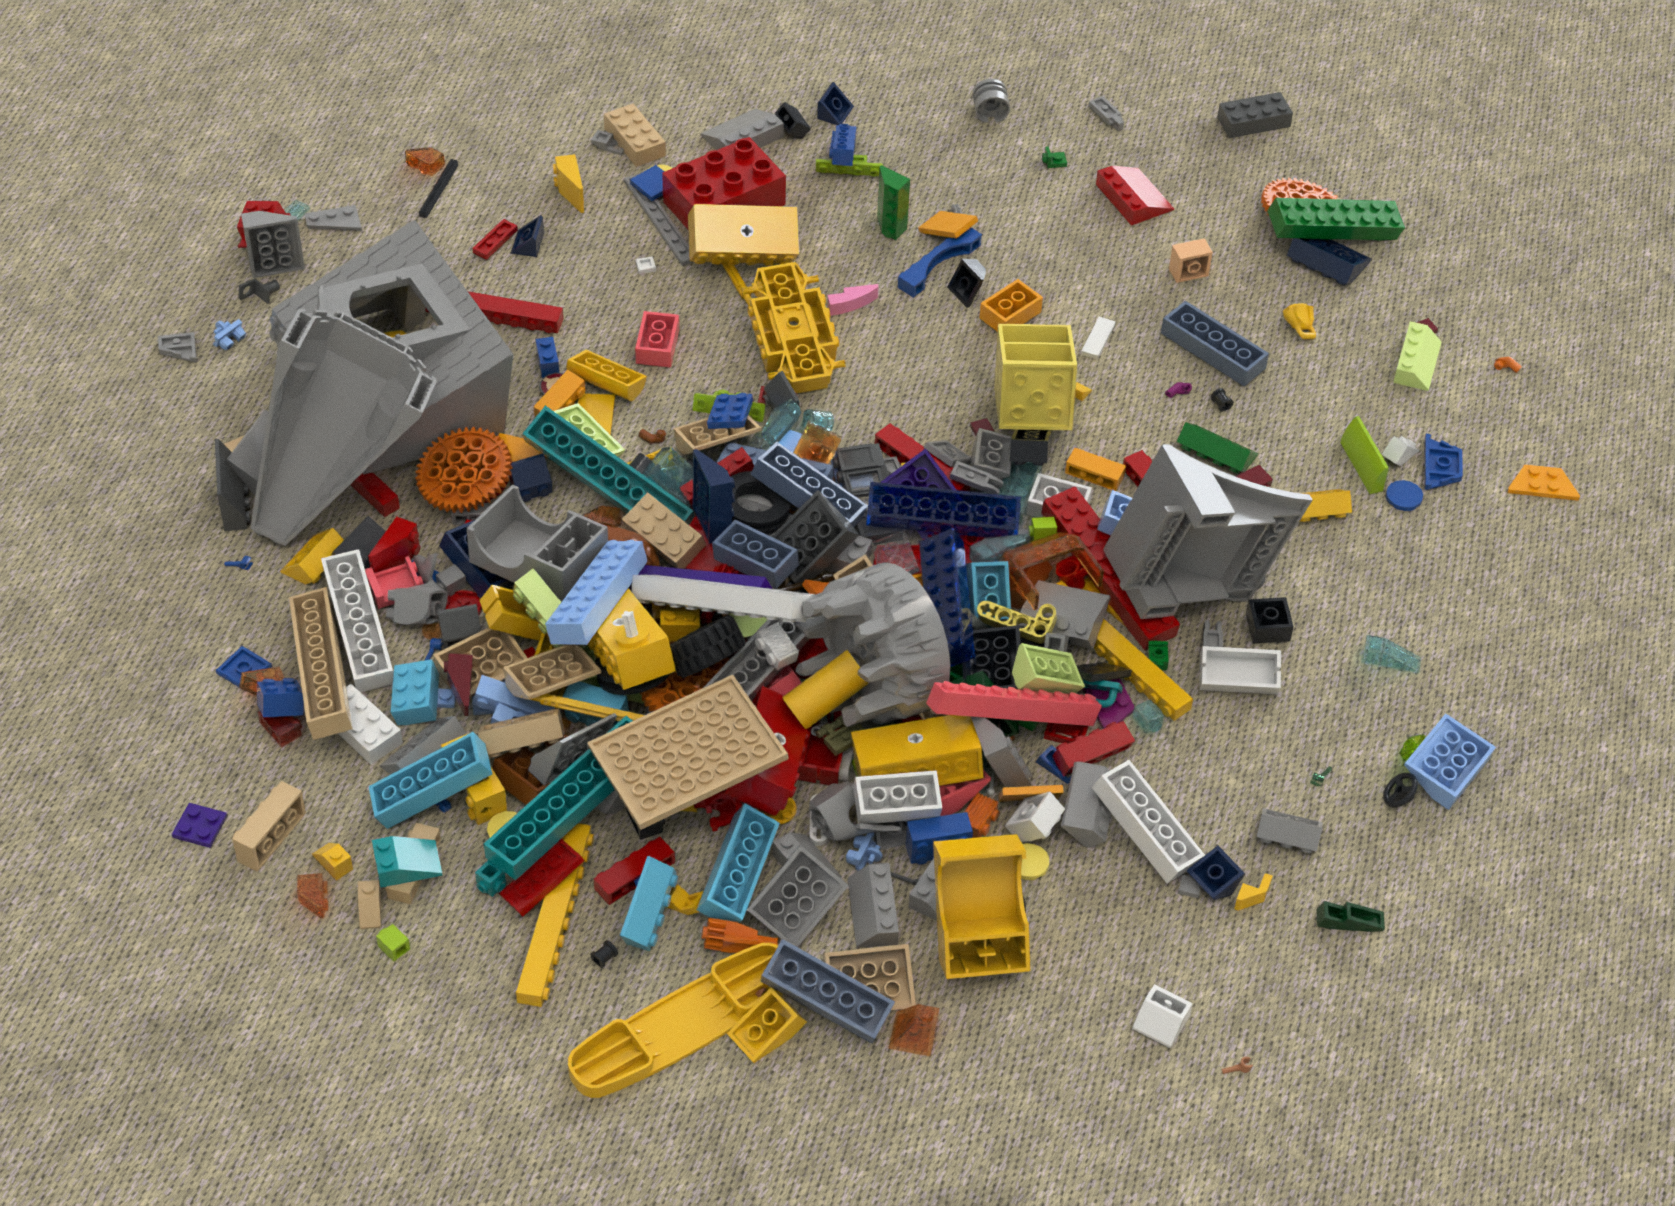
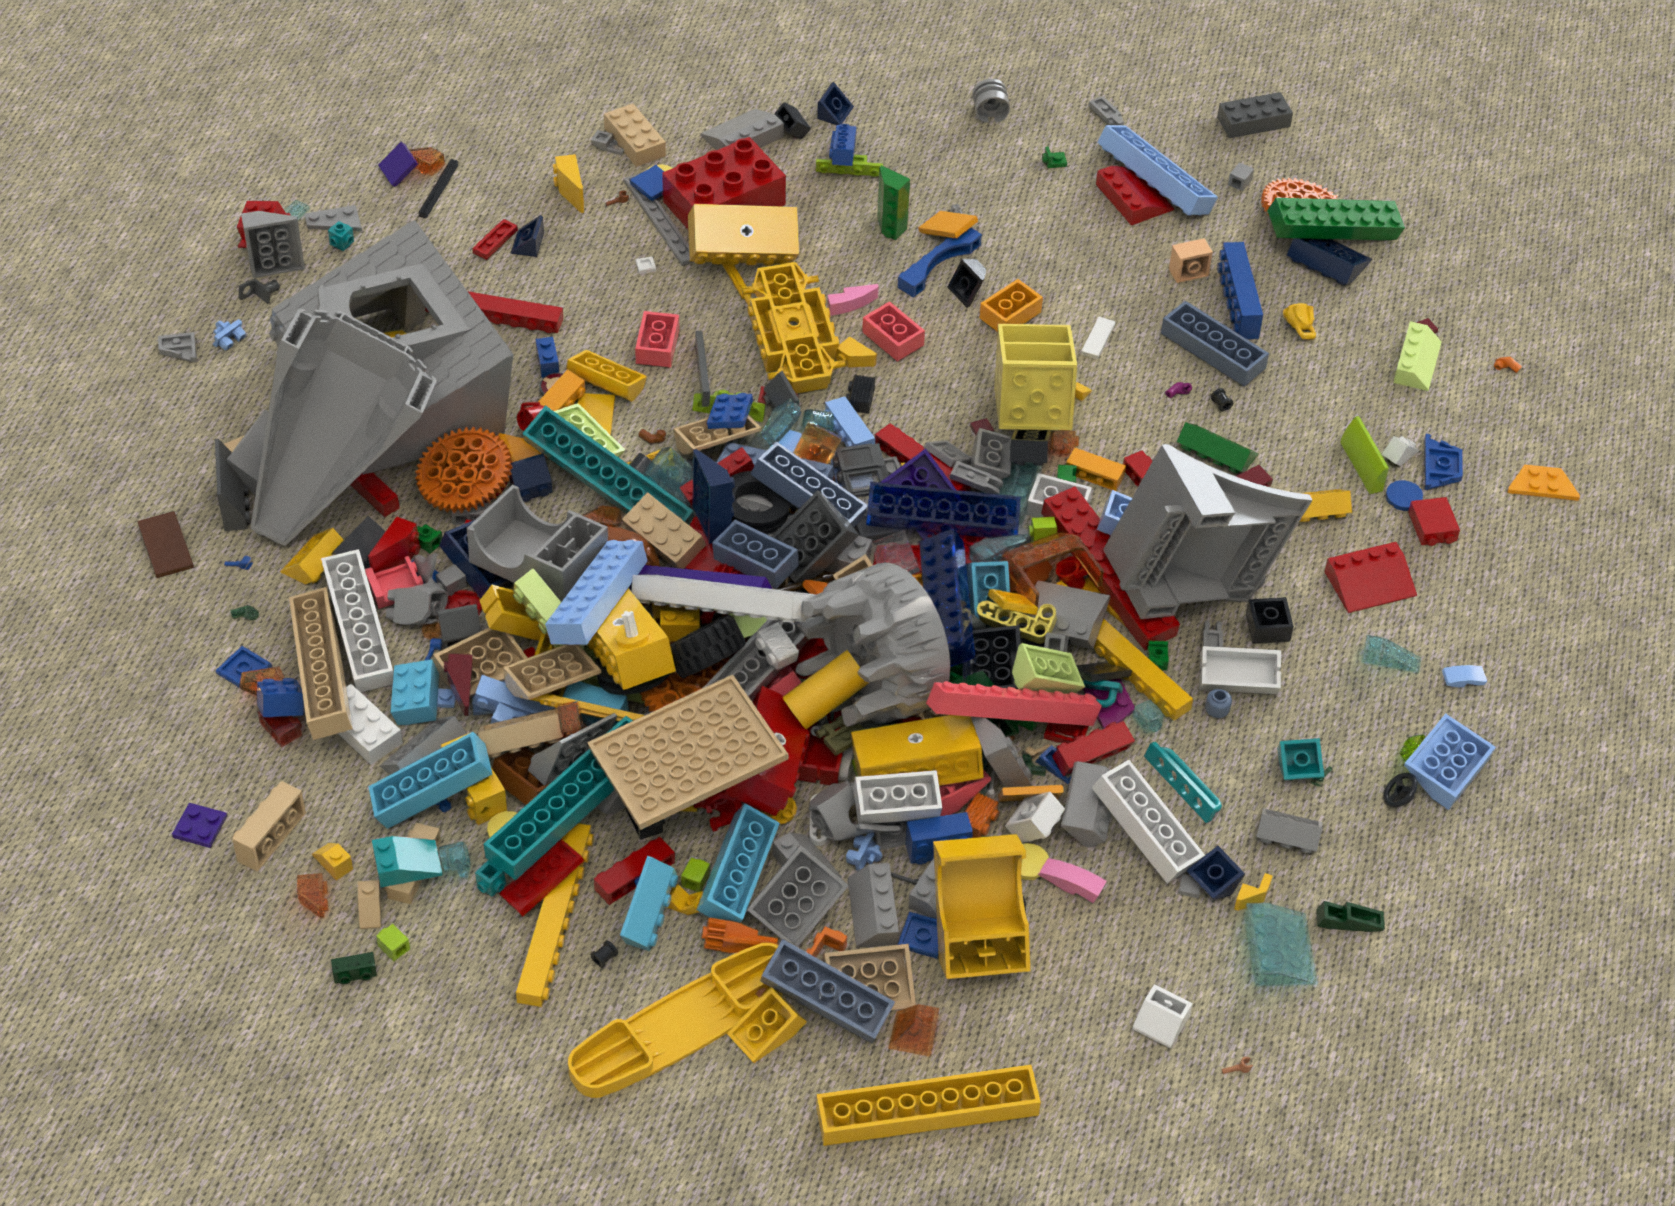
none -> reddish brown tile [137,511,194,578]
none -> clear green arm [230,605,259,620]
none -> teal brick [328,221,354,251]
none -> dark green bracket [331,952,377,984]
none -> dark purple tile [378,141,418,187]
none -> green brick [417,524,443,554]
none -> clear light blue piece [439,841,471,879]
none -> red piece [517,402,544,431]
none -> clear orange slope [557,701,583,735]
none -> dark orange hand [605,190,629,206]
none -> lime brick [681,857,710,892]
none -> dark grey tile [695,331,710,407]
none -> orange bracket [806,926,847,957]
none -> yellow brick [816,1065,1041,1146]
none -> light blue brick [824,396,875,447]
none -> yellow slope [836,337,877,368]
none -> black brick [846,375,876,414]
none -> coral brick [862,301,925,362]
none -> blue tile [897,912,938,959]
none -> yellow tile [988,589,1038,615]
none -> clear green arm [1022,754,1046,776]
none -> tan hand [1024,744,1050,761]
none -> bright pink slope [1038,858,1107,903]
none -> clear orange brick [1052,430,1079,454]
none -> green brick [1057,464,1077,483]
none -> light blue brick [1097,125,1218,216]
none -> teal piece [1144,742,1222,823]
none -> sand blue head [1205,689,1232,718]
none -> blue brick [1217,242,1263,339]
none -> light grey brick [1228,162,1254,191]
none -> clear light blue slope [1244,903,1318,987]
none -> teal slope [1277,738,1325,780]
none -> red slope [1324,541,1417,613]
none -> red brick [1408,497,1460,546]
none -> light blue slope [1442,665,1487,688]

